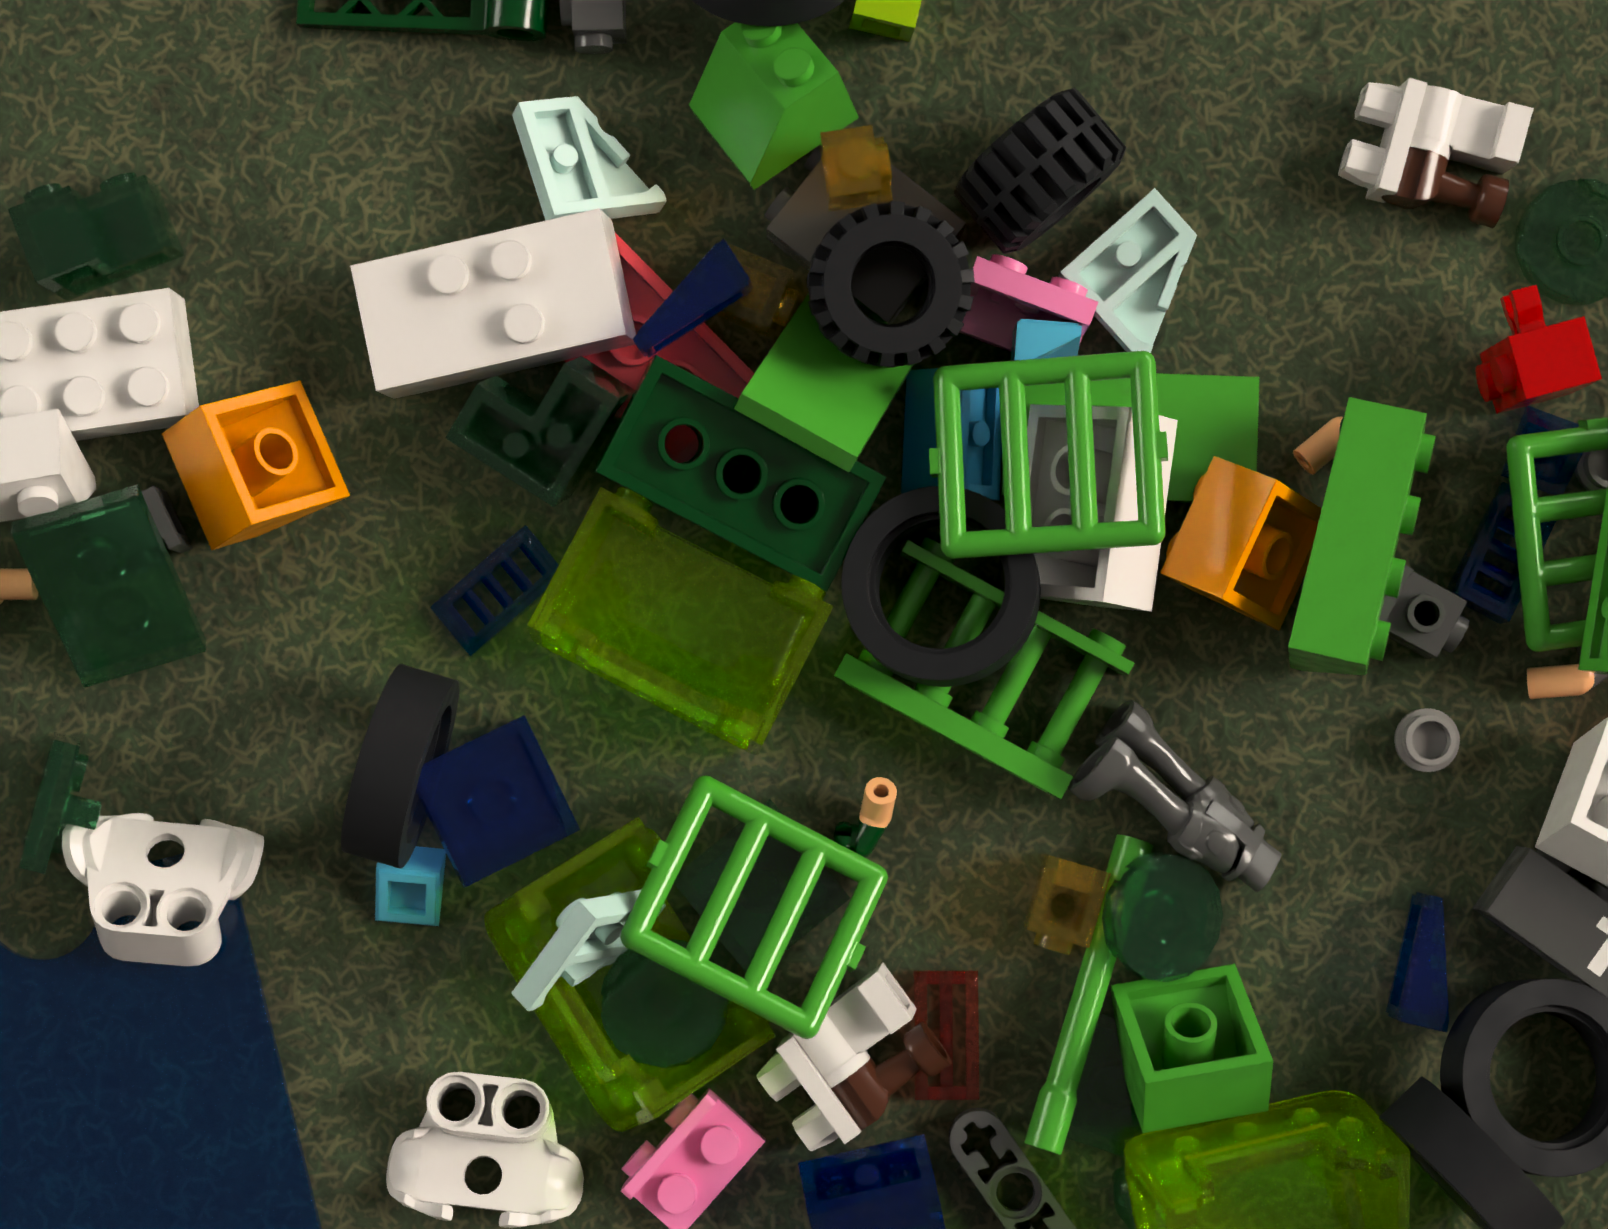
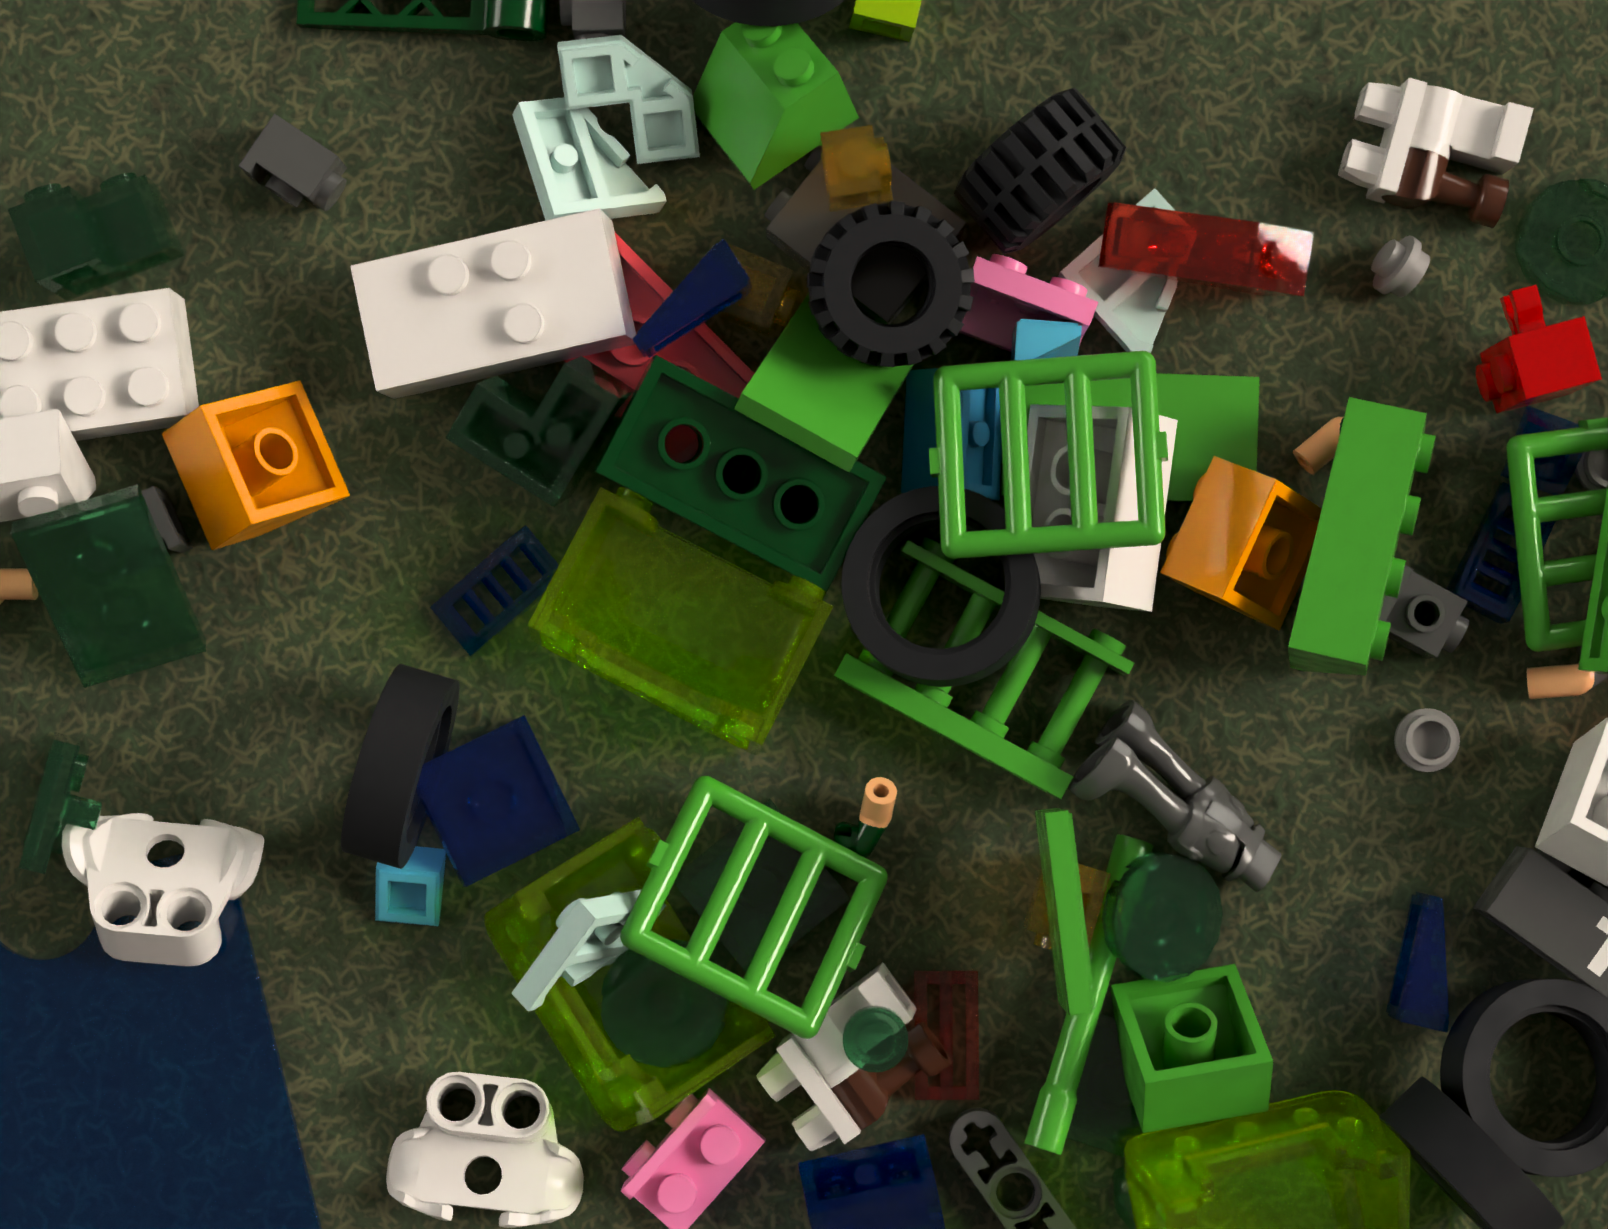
none -> dark grey brick [239,113,347,211]
none -> light aqua tile [557,35,700,164]
none -> clear green plate [842,1006,908,1072]
none -> bright green tile [1035,808,1096,1016]
none -> clear red slope [1098,202,1314,297]
none -> light grey plate [1371,235,1430,298]

